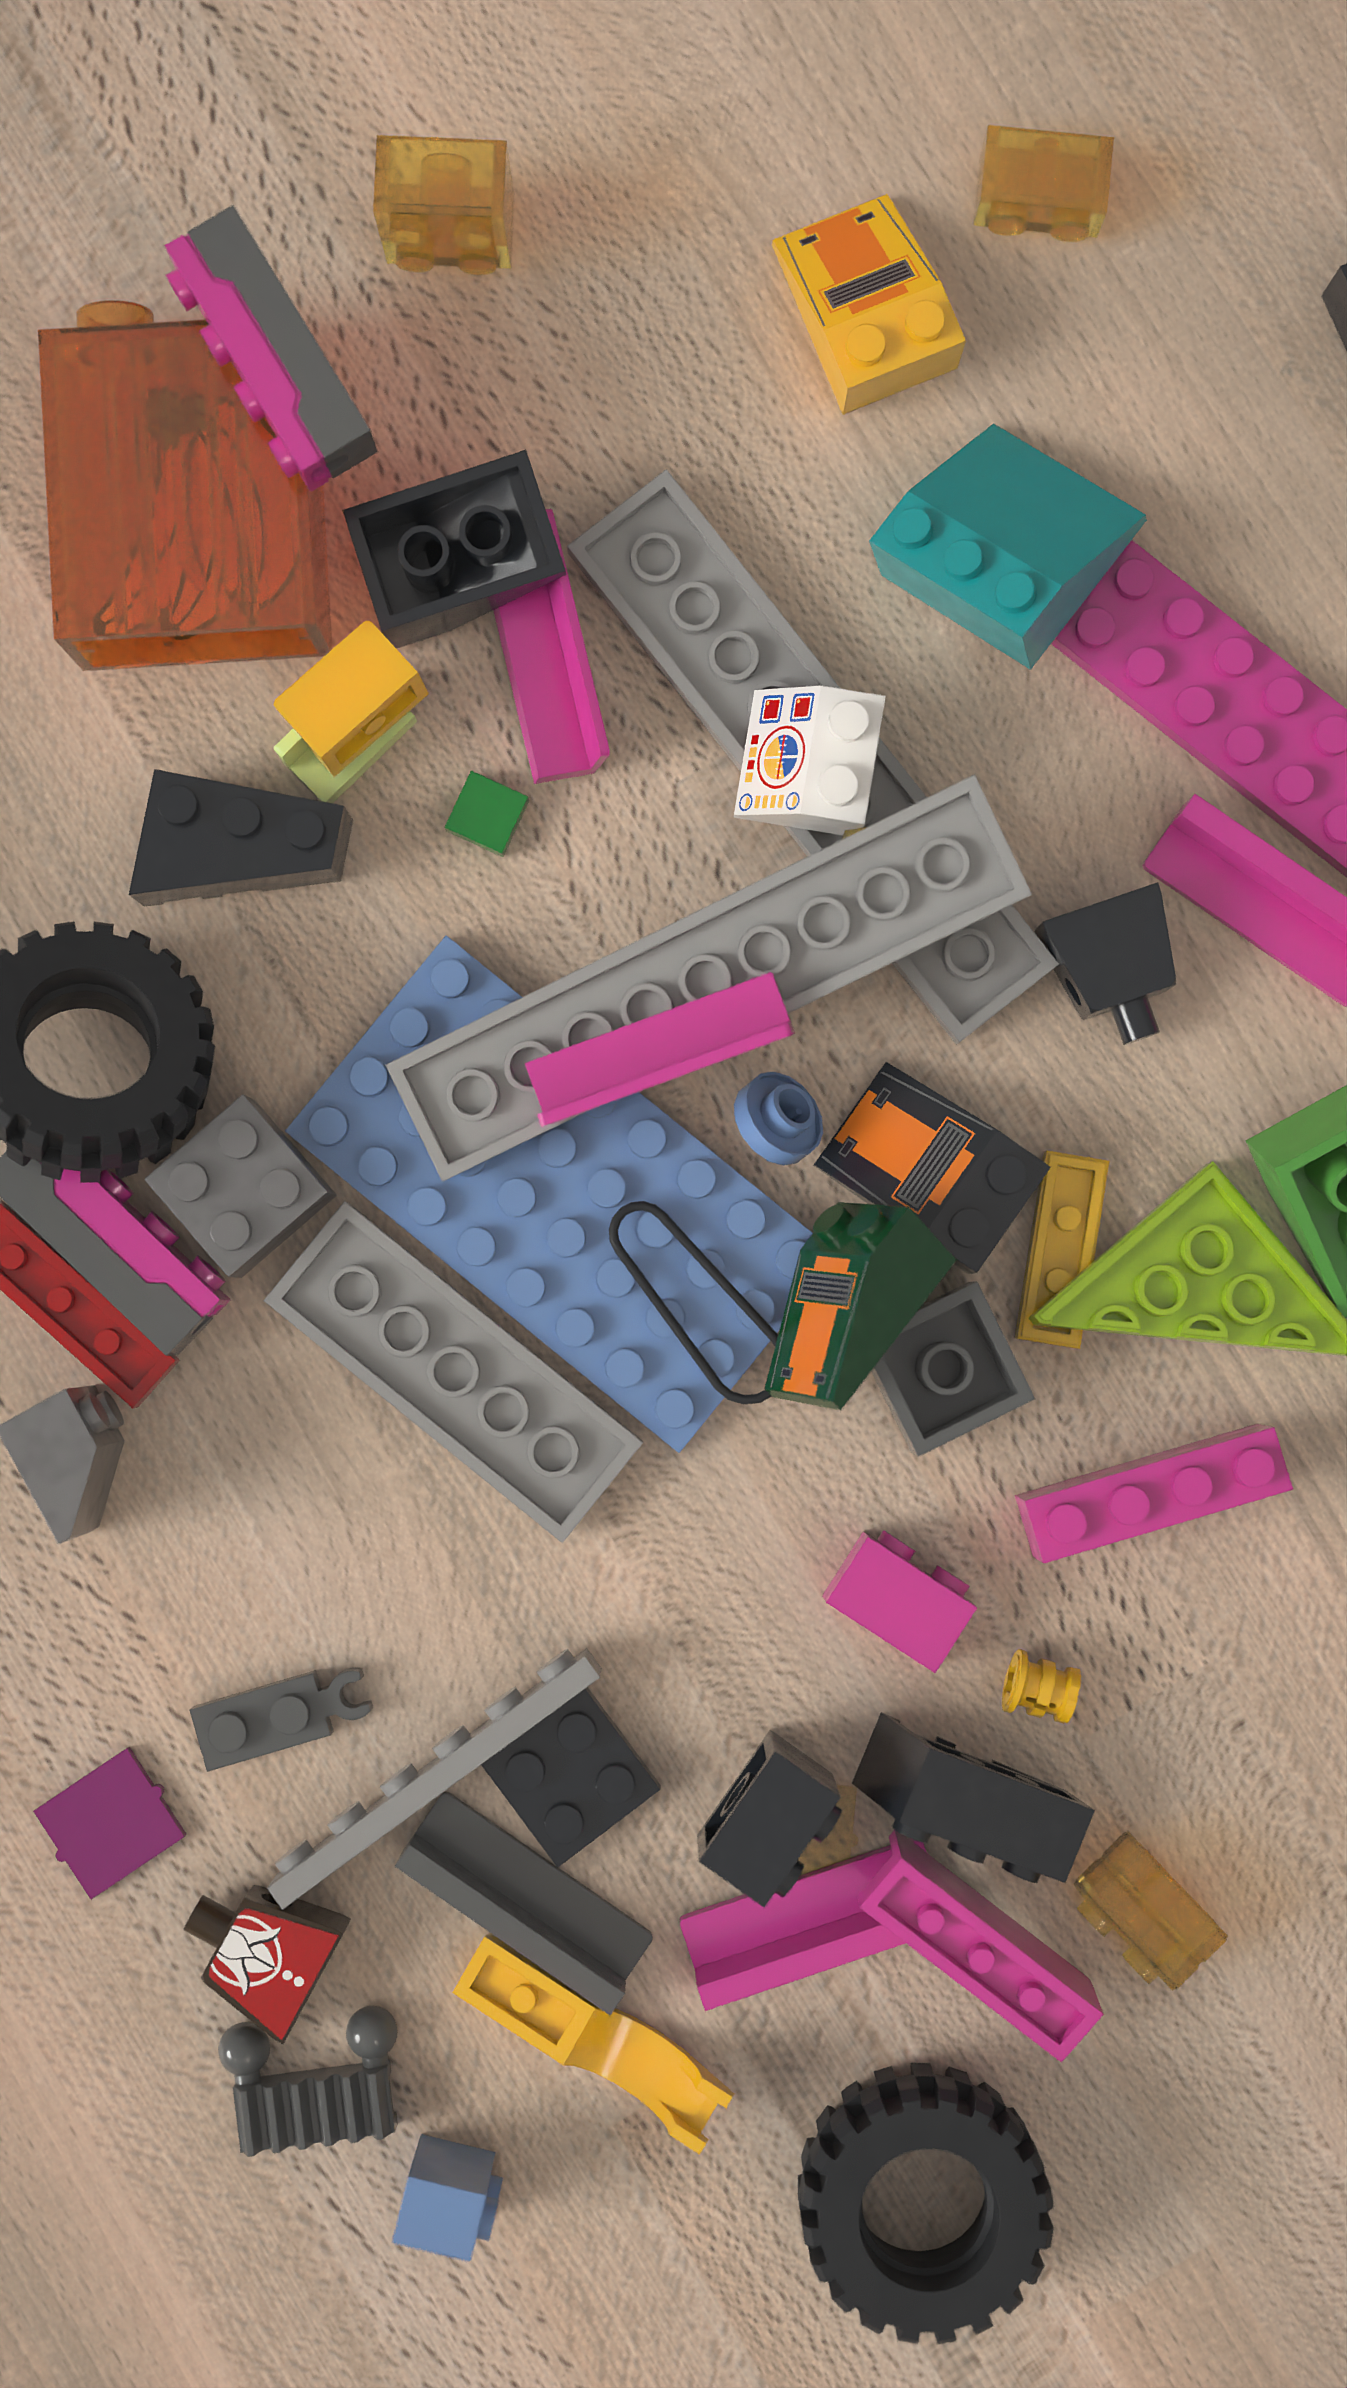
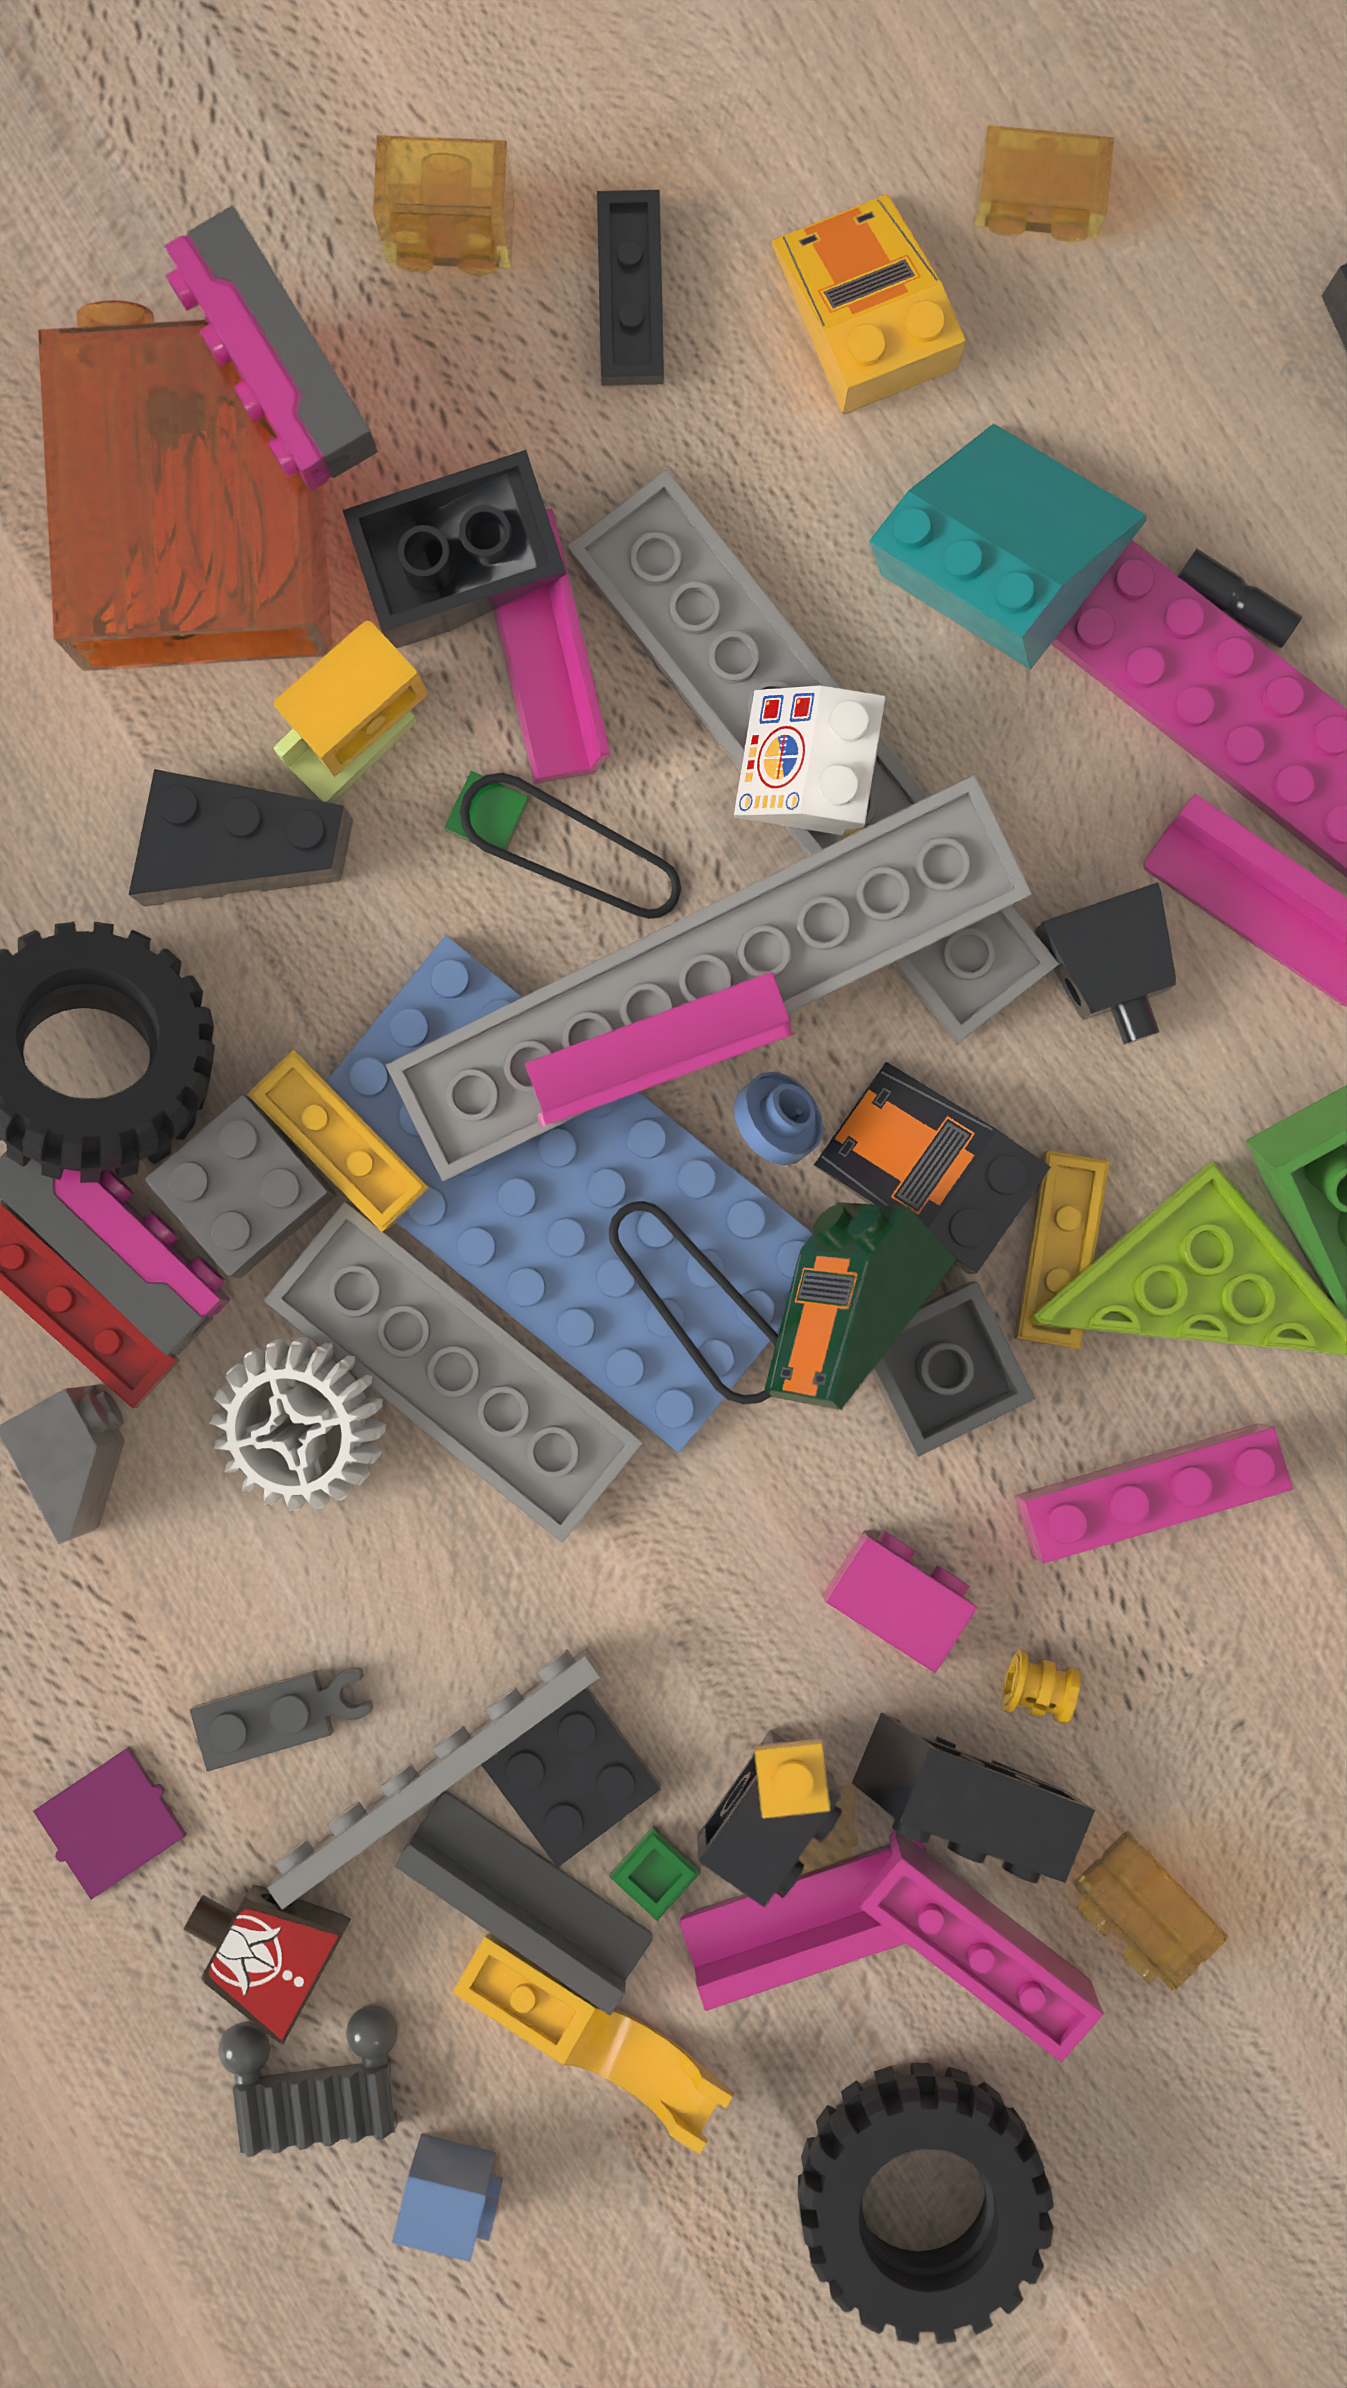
none -> white gear [210,1337,387,1512]
none -> yellow tile [247,1049,430,1233]
none -> black piece [460,773,681,919]
none -> black plate [597,190,664,386]
none -> green tile [610,1825,701,1921]
none -> yellow plate [754,1739,830,1818]
none -> black piece [1178,548,1303,649]

